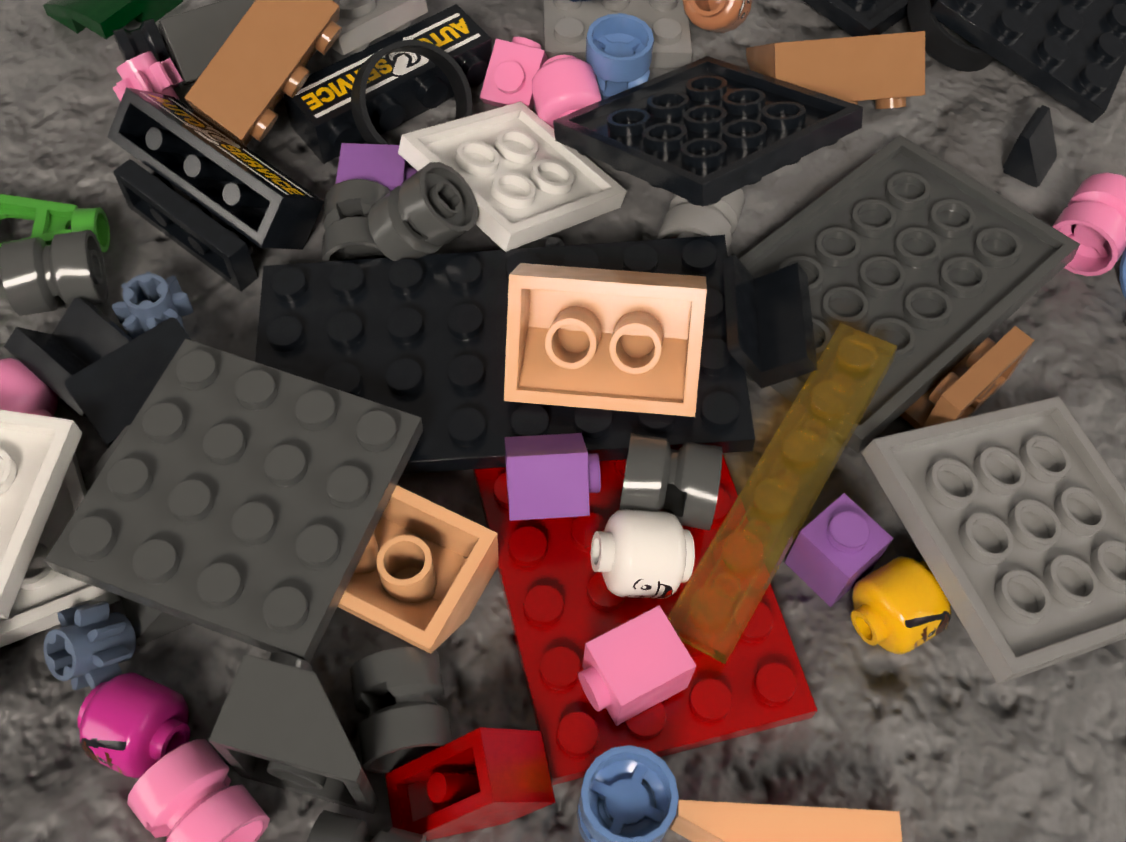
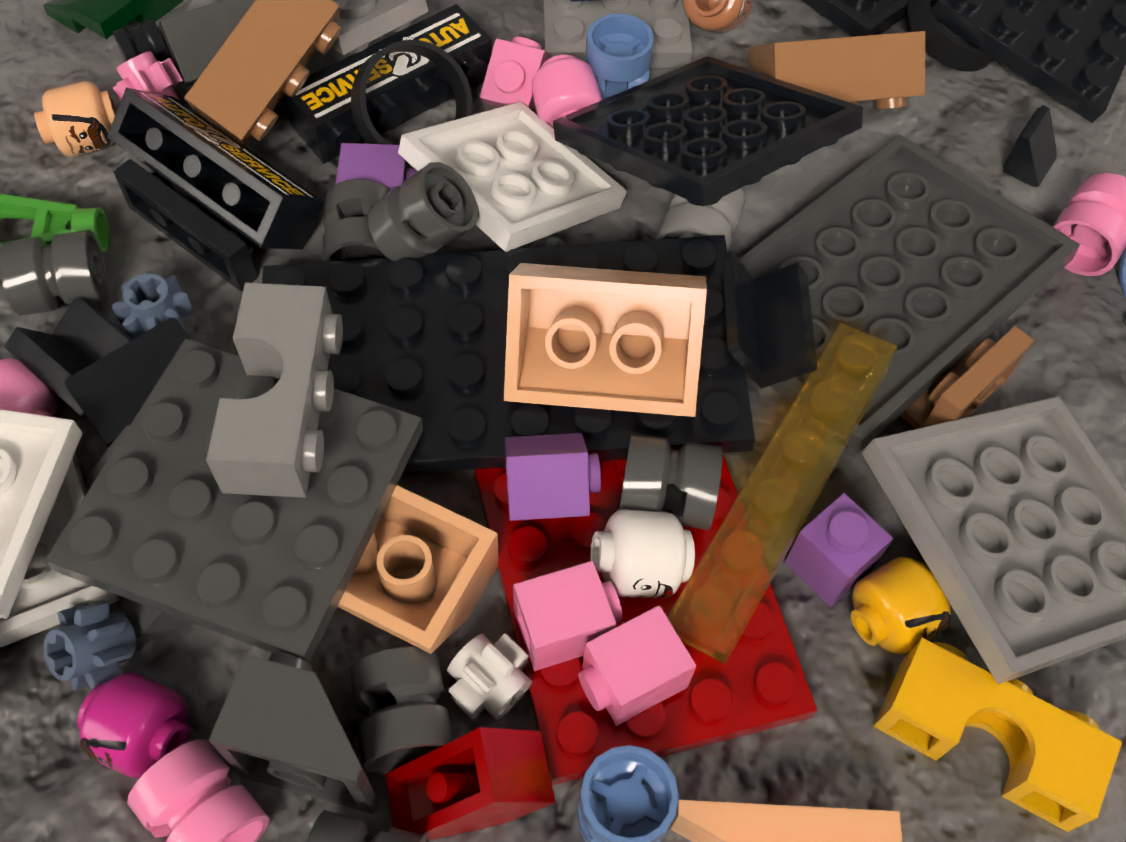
none -> light nougat head [34,81,117,157]
none -> light grey arch [206,283,343,498]
none -> white gear [447,633,532,720]
none -> bright pink brick [513,561,622,671]
none -> yellow arch [873,638,1122,832]

